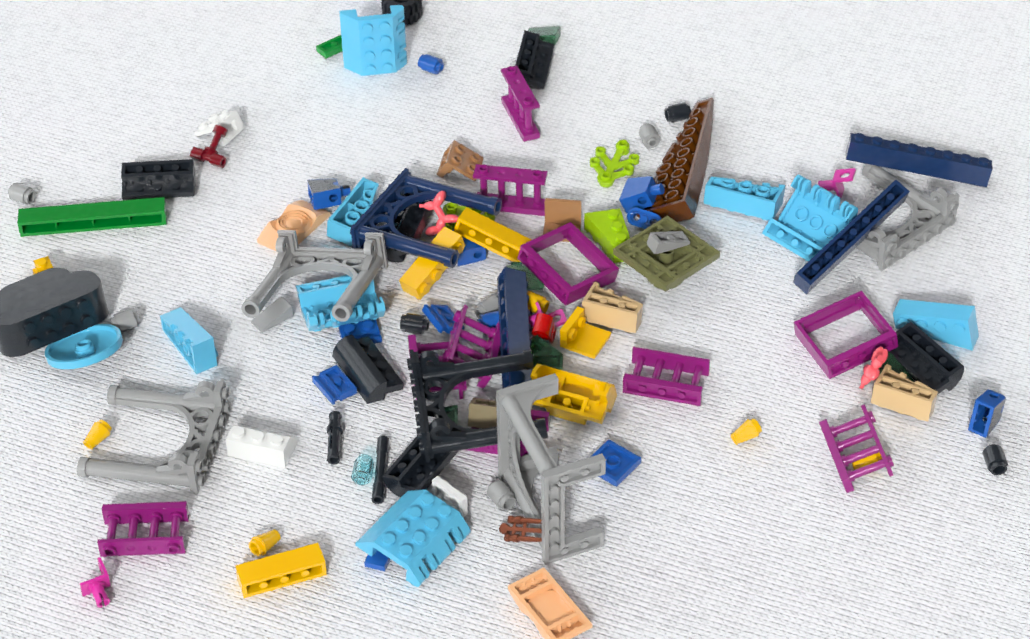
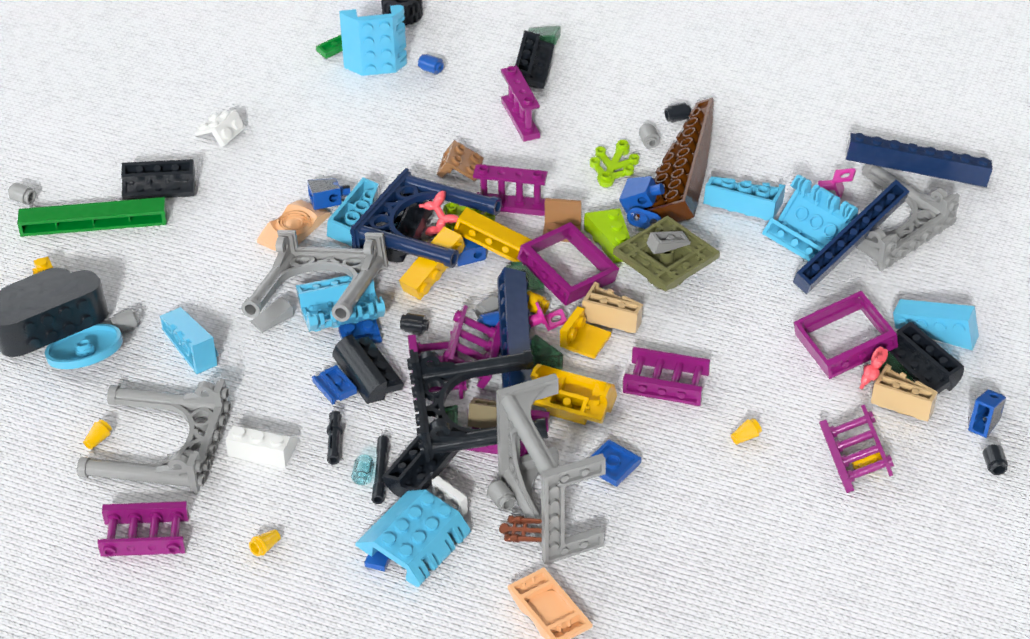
dark pink bracket [80,557,110,608] -> none
dark red bar [190,125,228,169] -> none
yellow brick [235,543,327,598] -> none
blue plate [422,304,465,334] -> none
red piece [532,313,556,343] -> none

